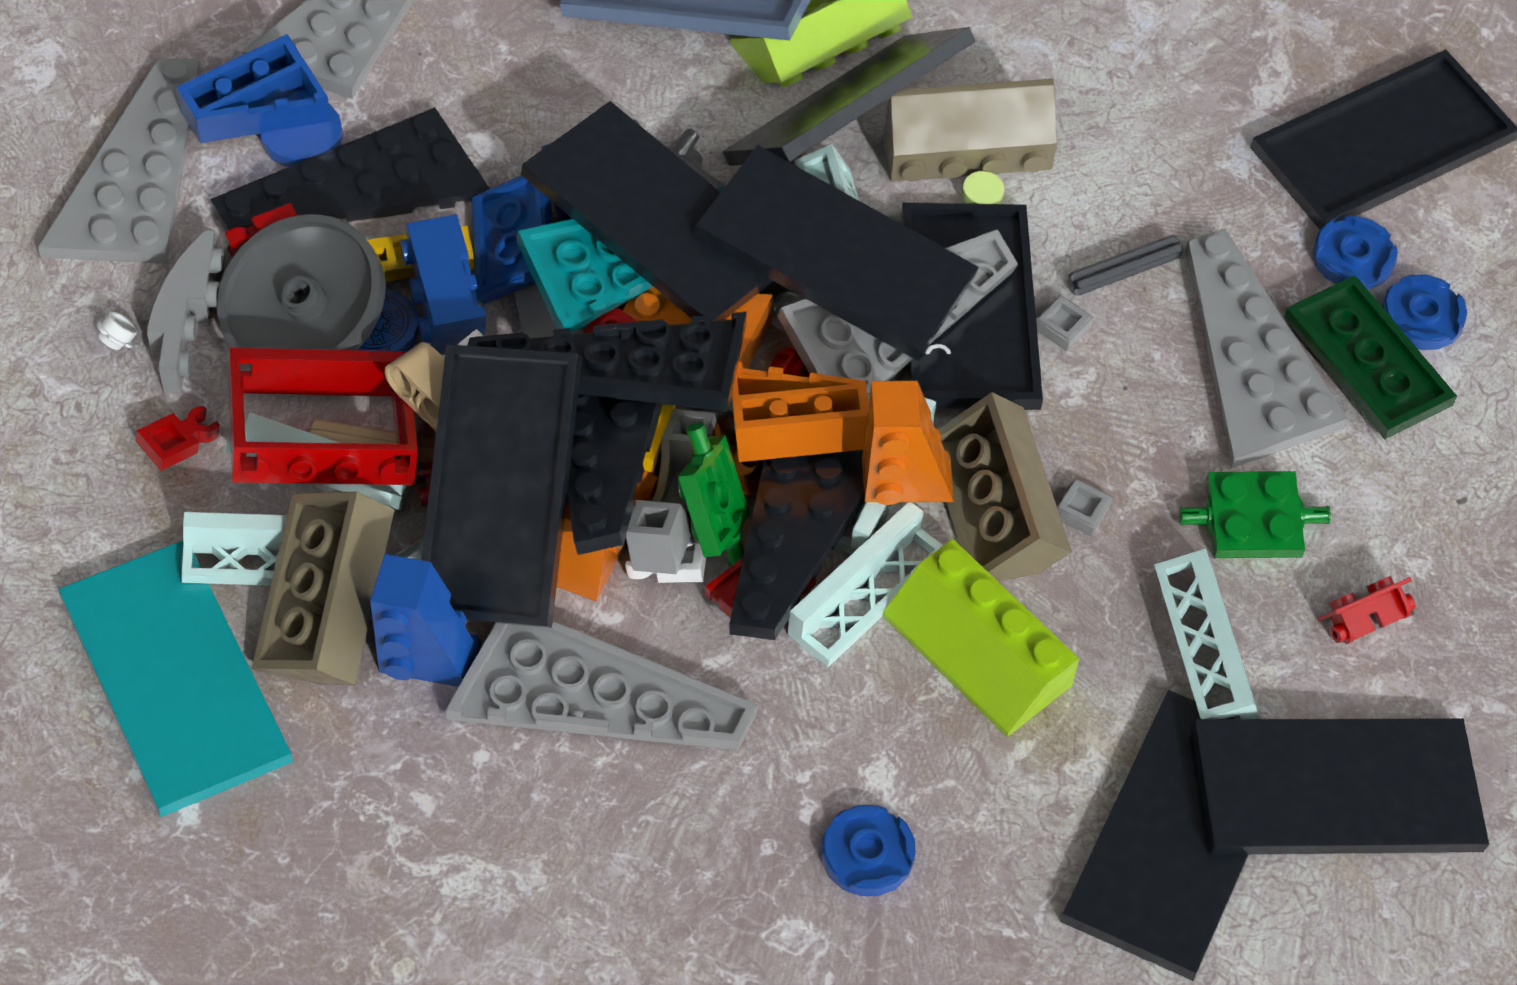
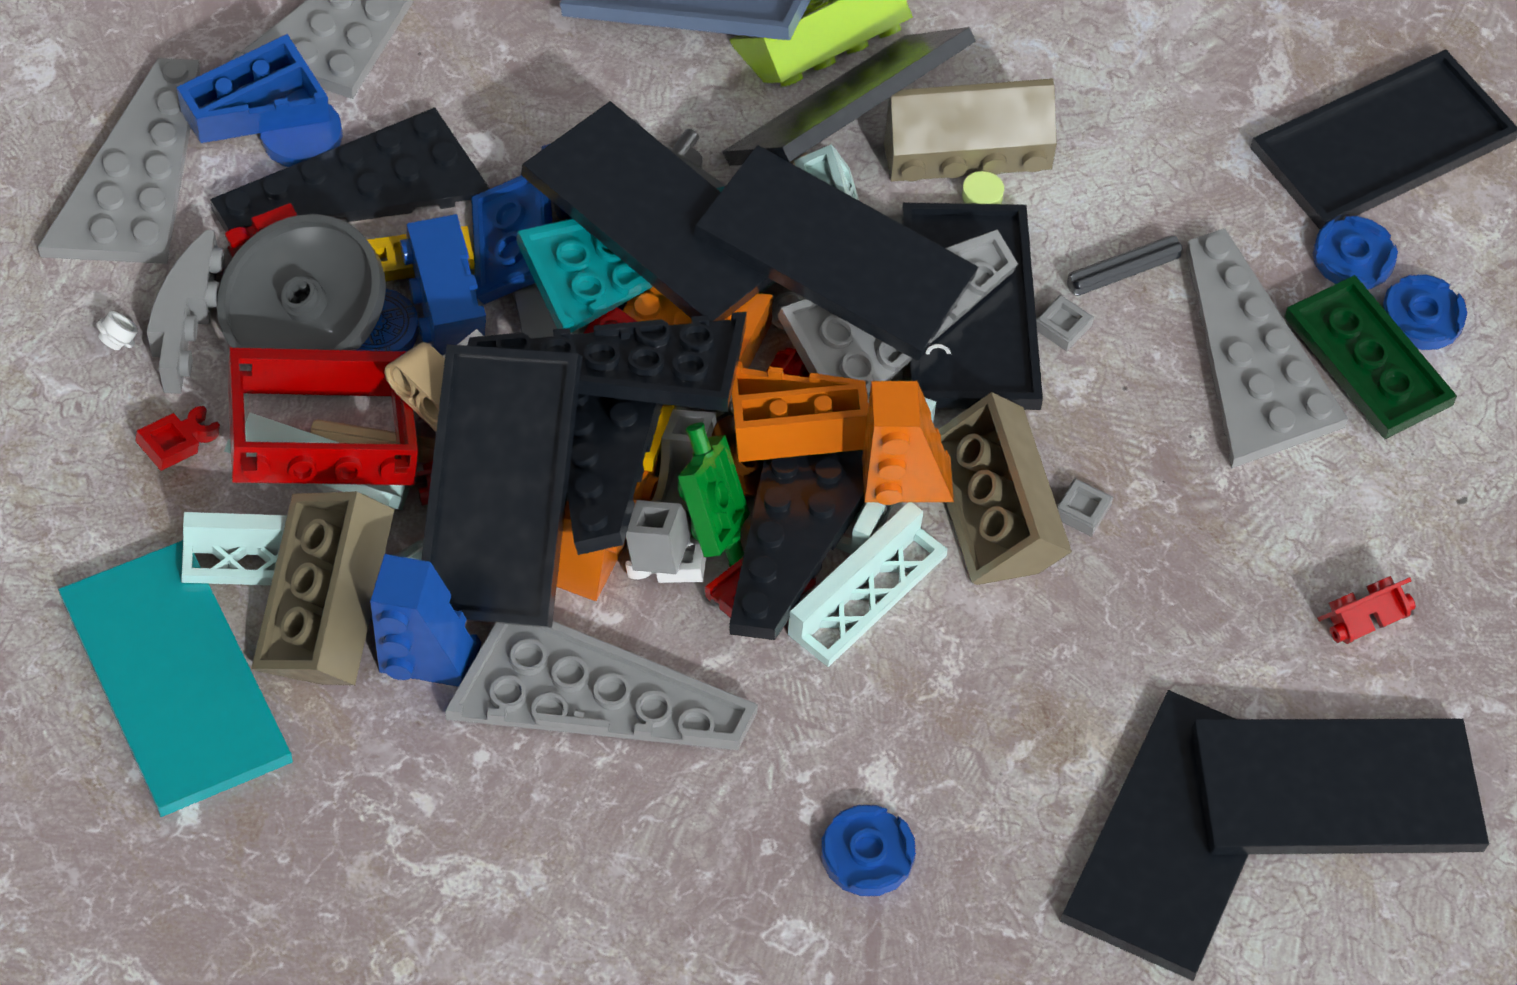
lime slope [882,539,1079,737] -> none
light aqua fence [1154,548,1260,719] -> none
green plate [1179,471,1331,559] -> none

